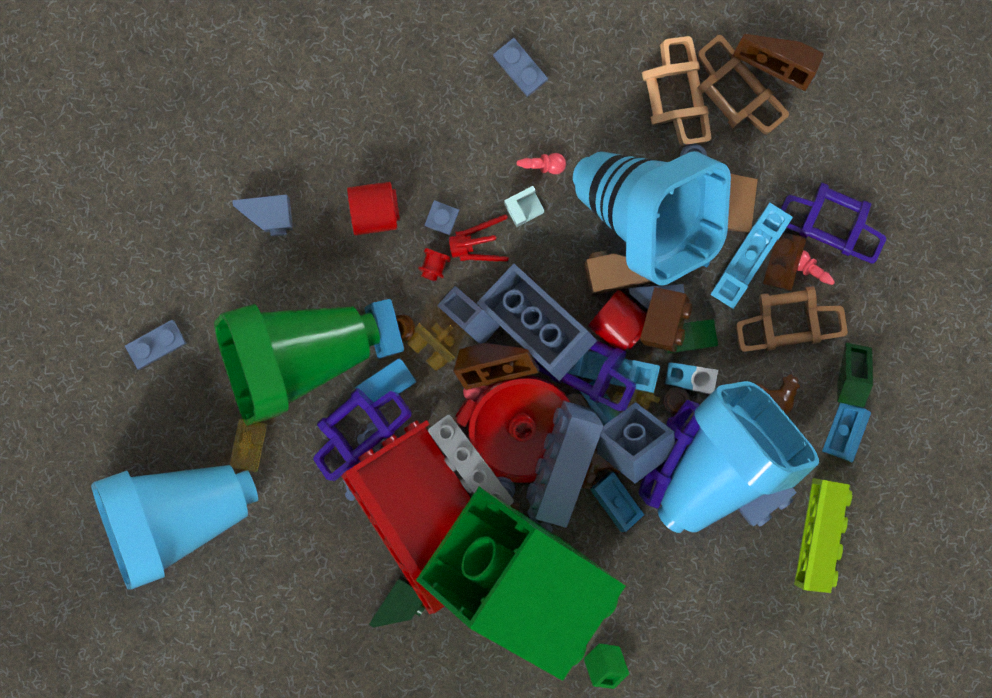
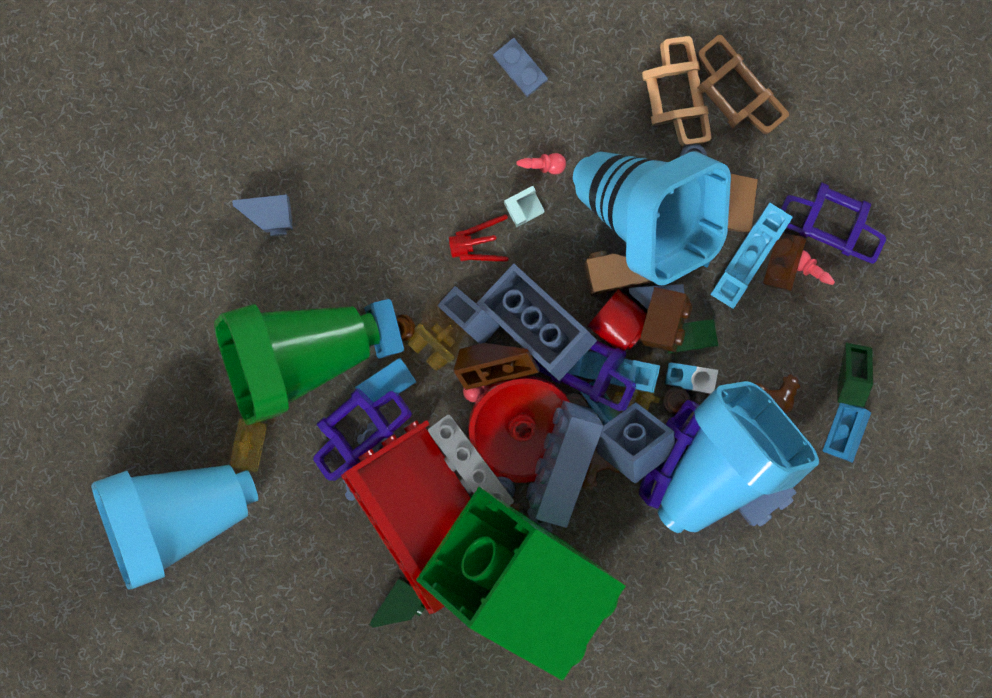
sand blue plate [125,320,187,370] -> none
red piece [347,182,400,236] -> none
red brick [418,248,451,282] -> none
sand blue plate [424,200,459,236] -> none
red tile [453,399,476,428] -> none
green panel [584,643,630,689] -> none
dark azure plate [590,472,644,532] -> none
reddish brown slope [733,34,824,91] -> none
medium nougat bar [735,286,848,352] -> none
lime slope [794,478,852,593] -> none

